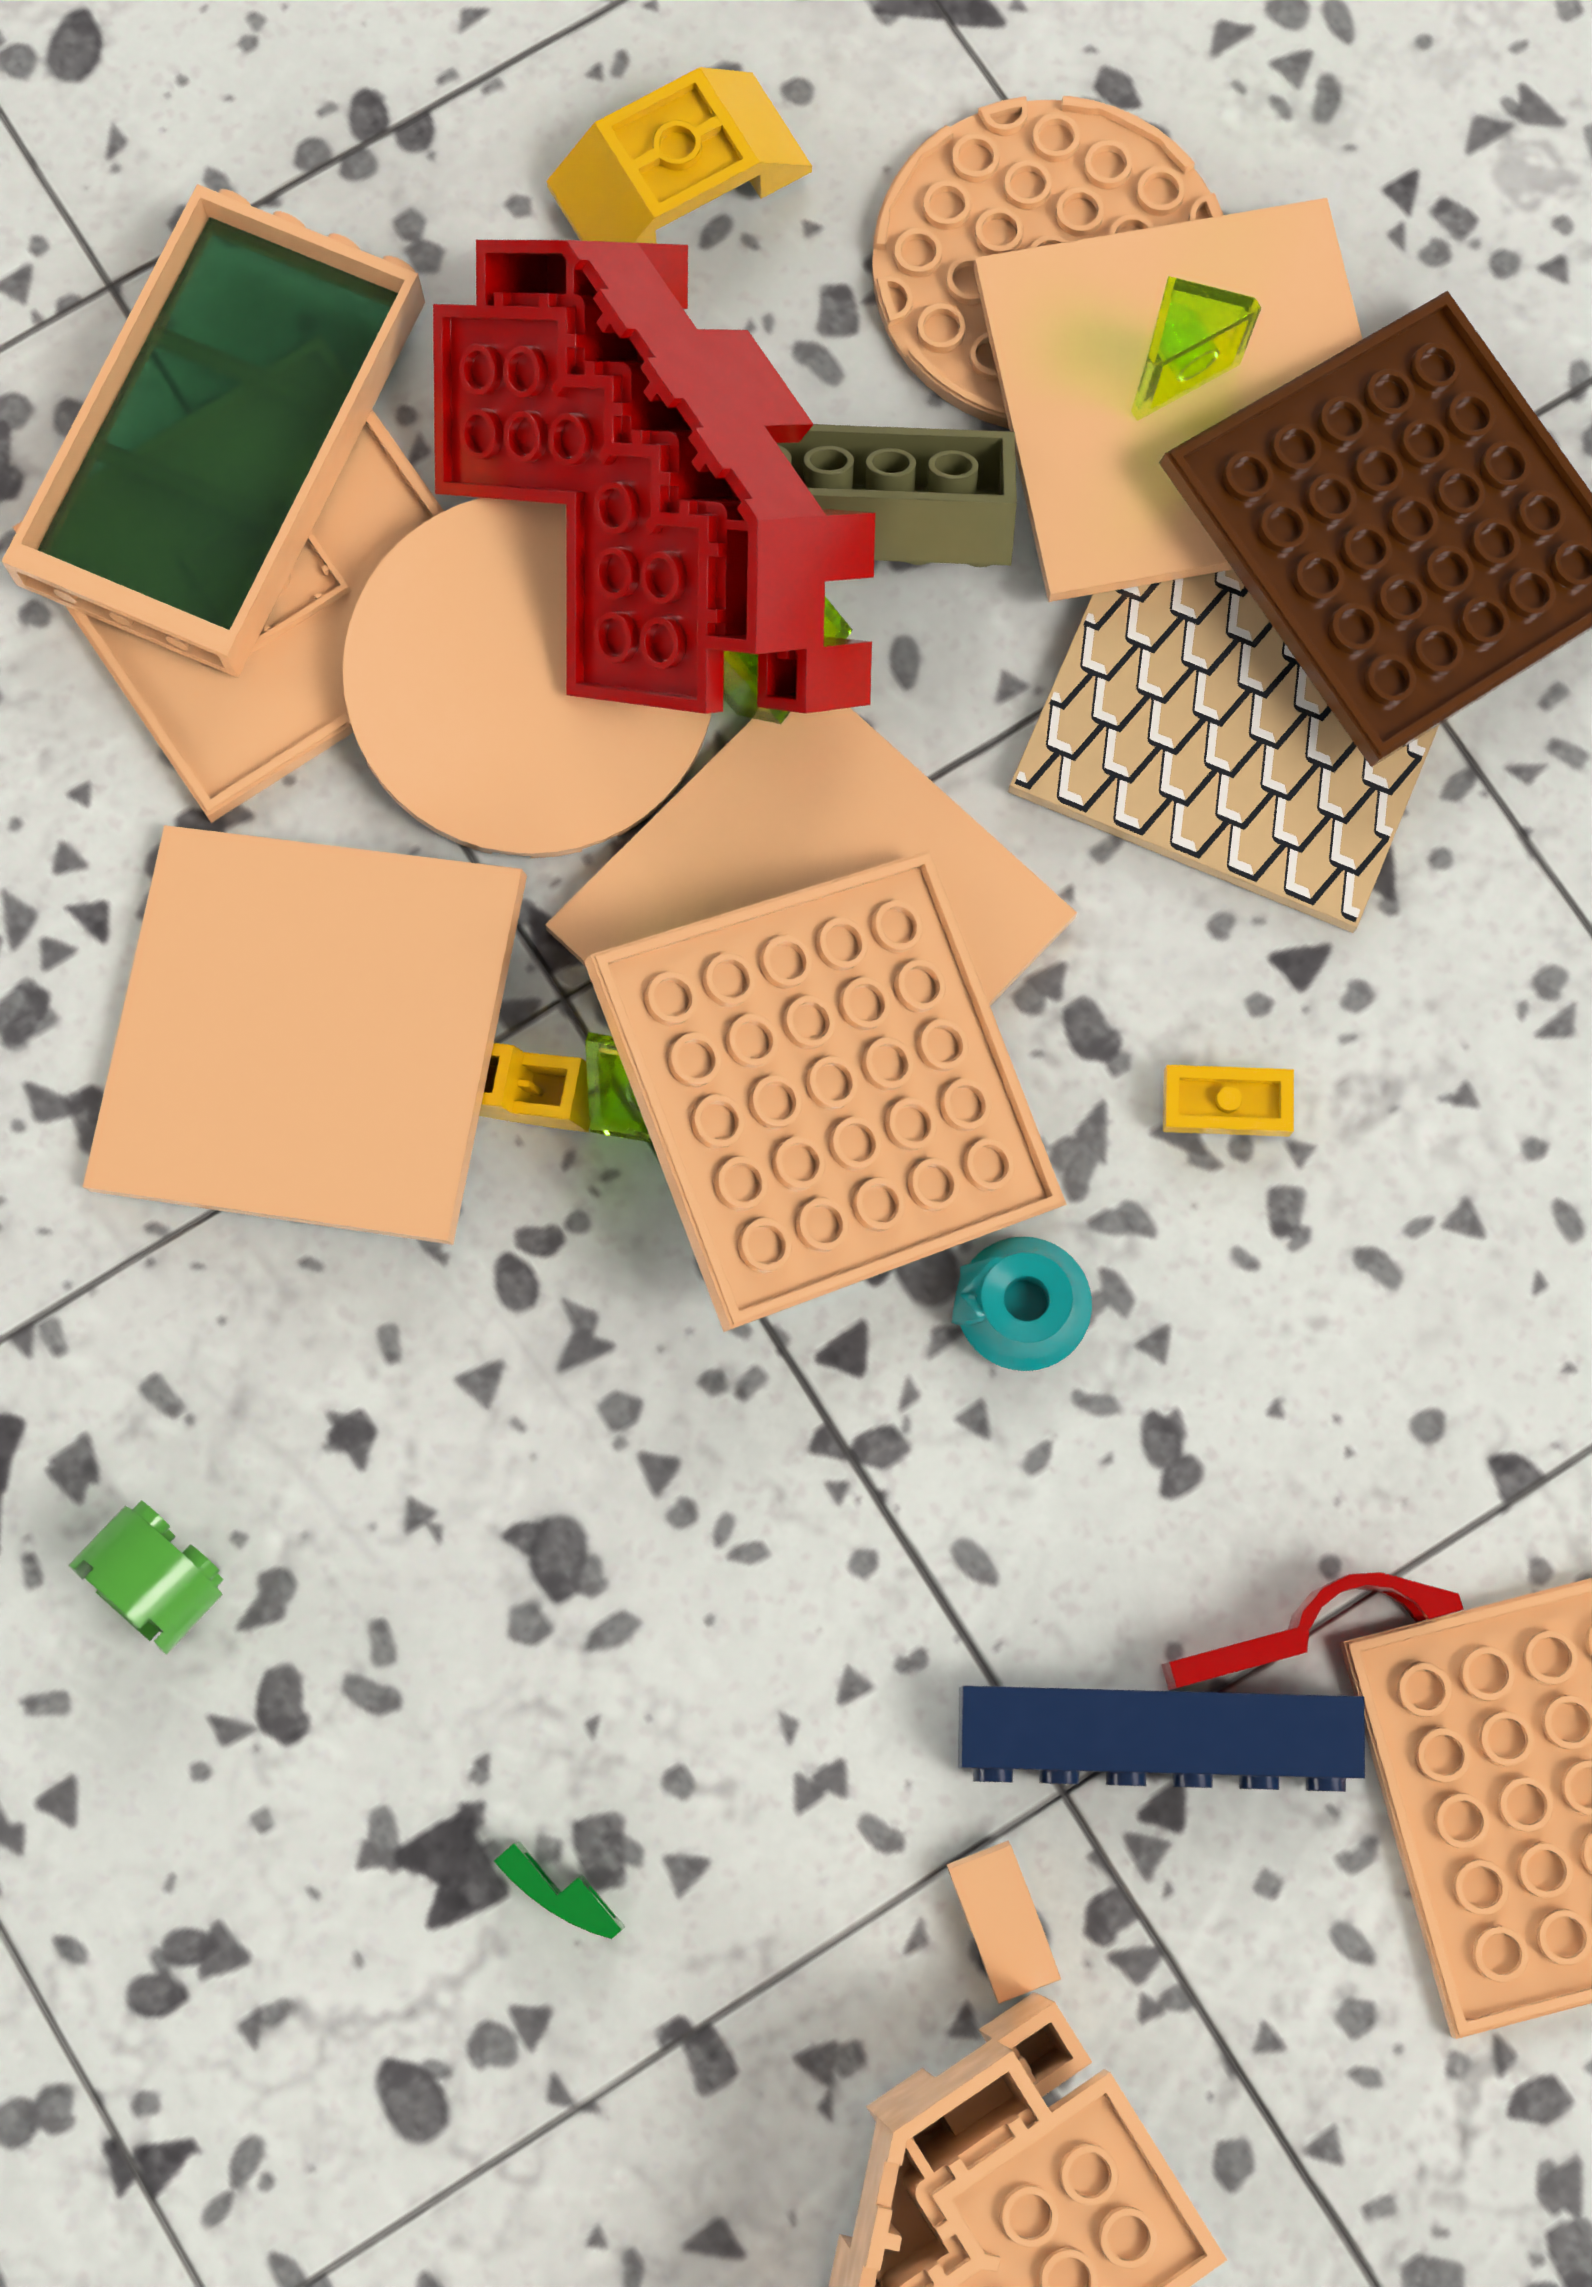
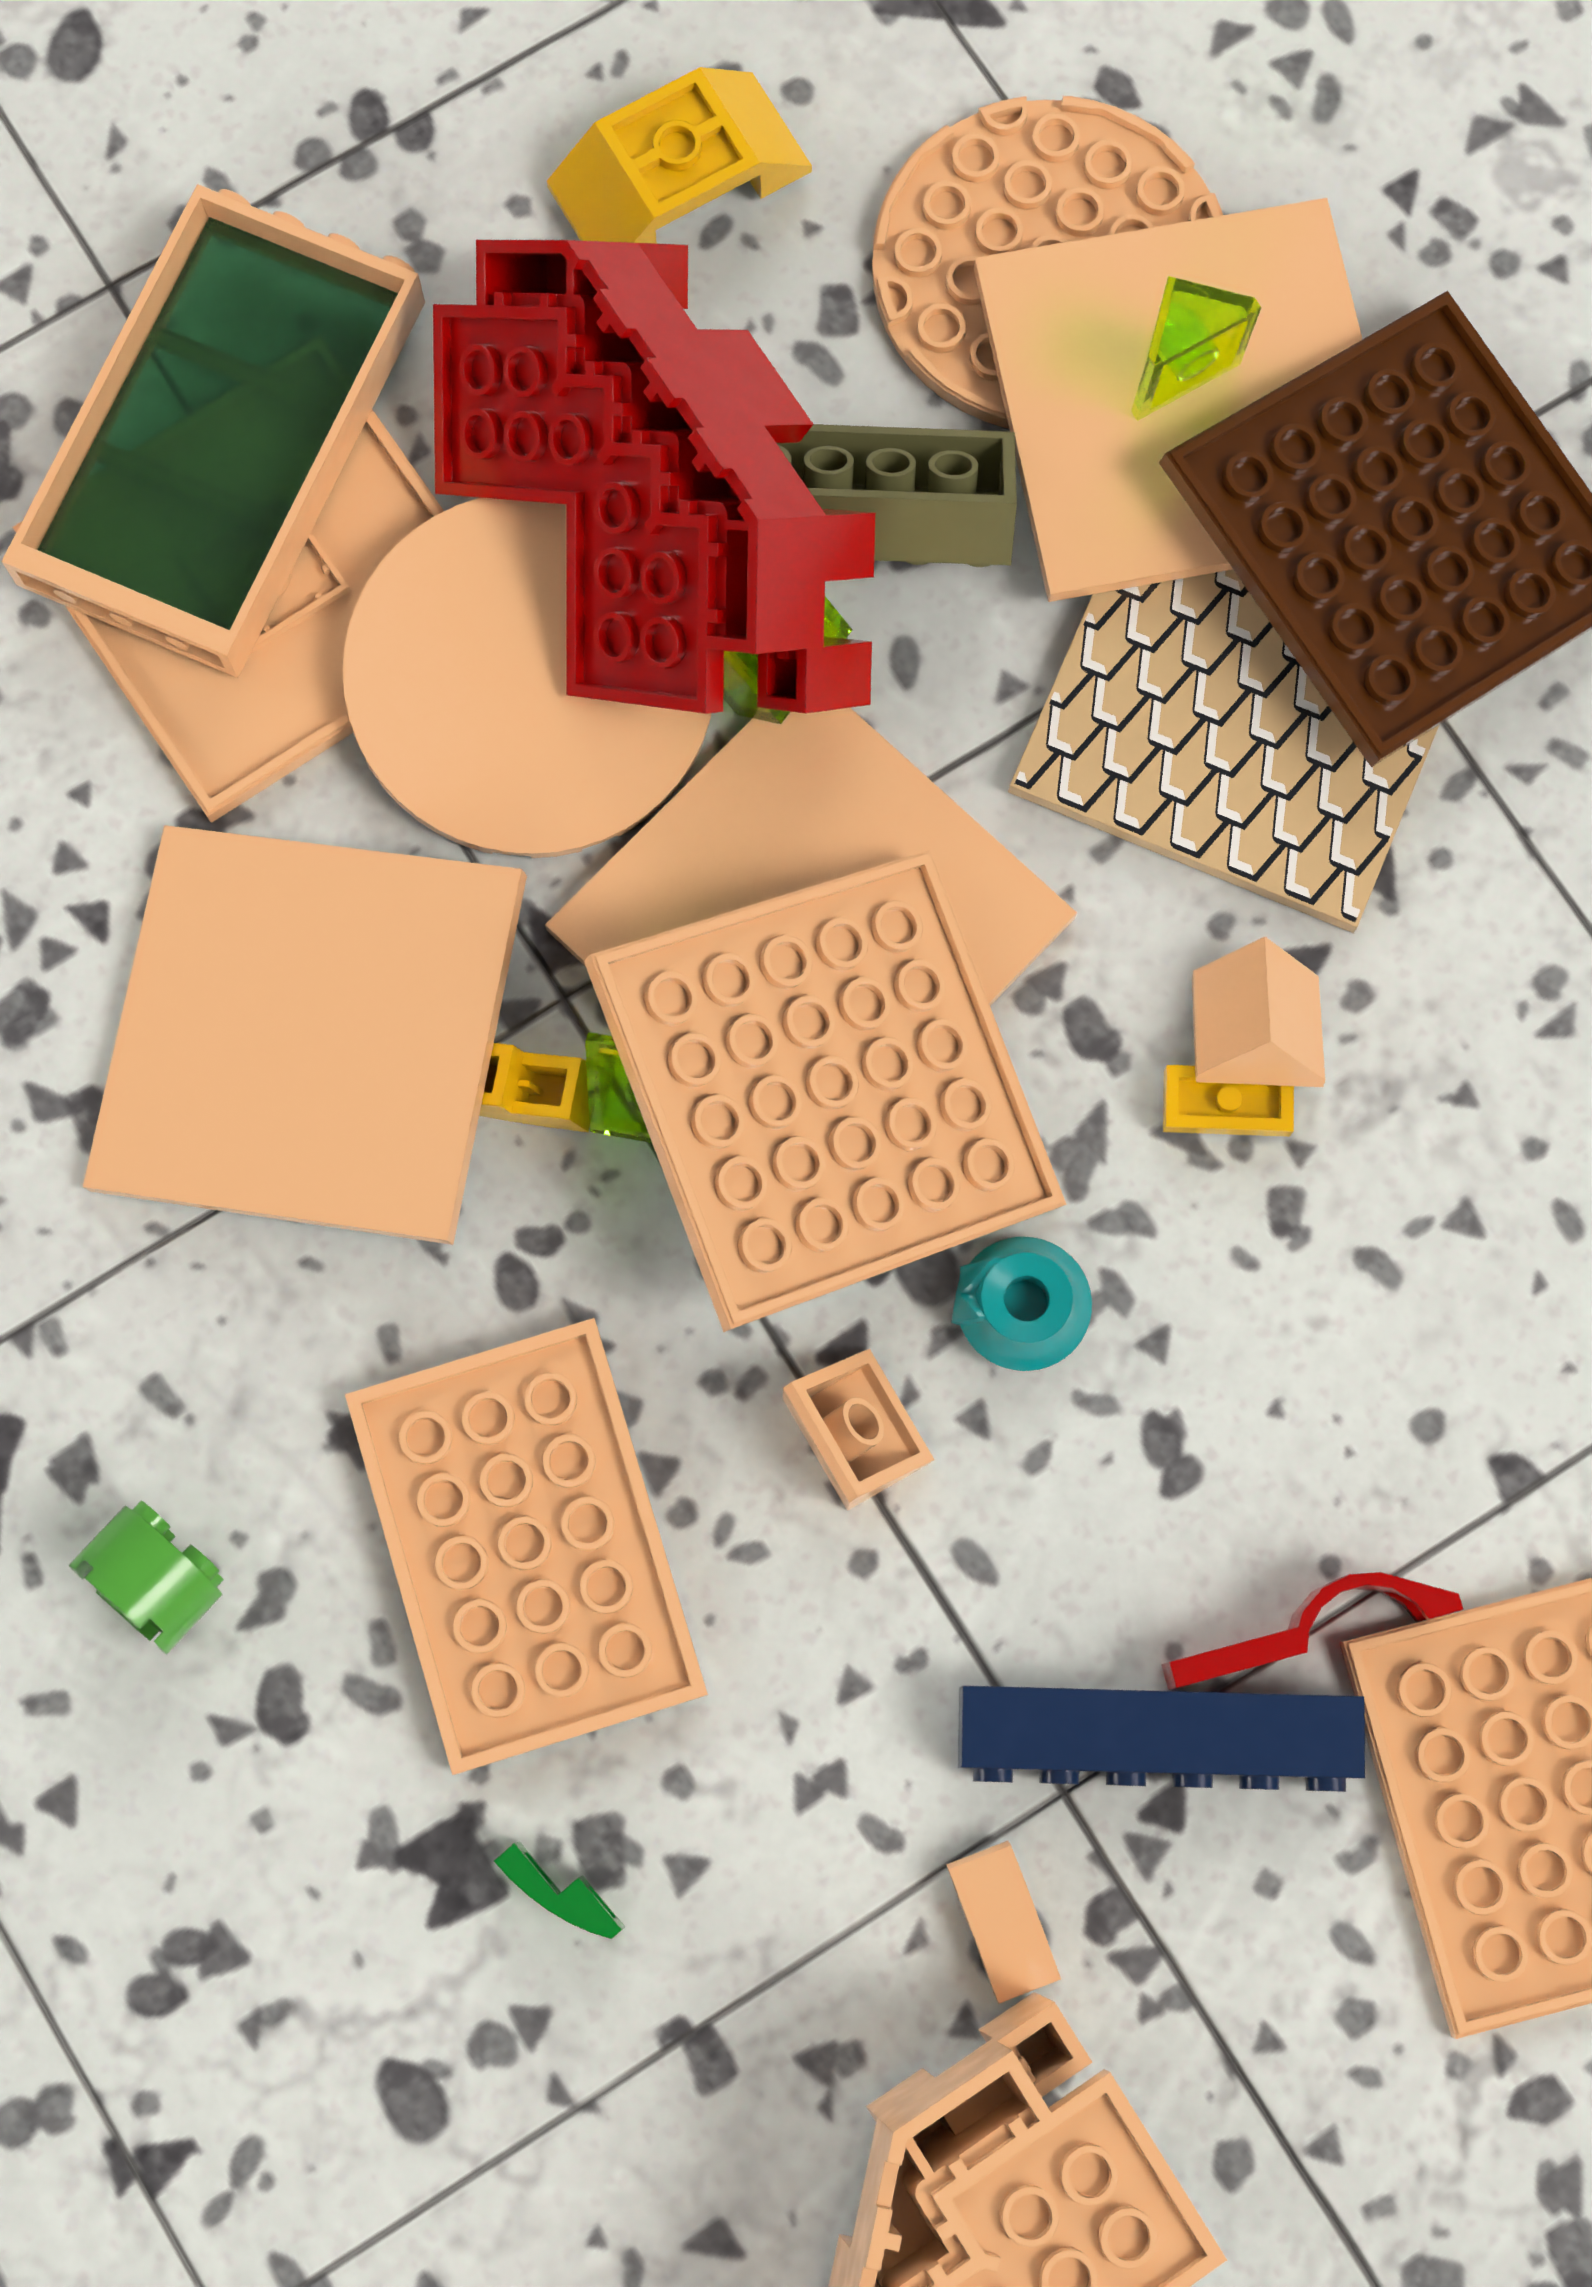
none -> light nougat plate [345,1318,708,1775]
none -> light nougat slope [783,1349,935,1511]
none -> light nougat slope [1192,937,1325,1087]

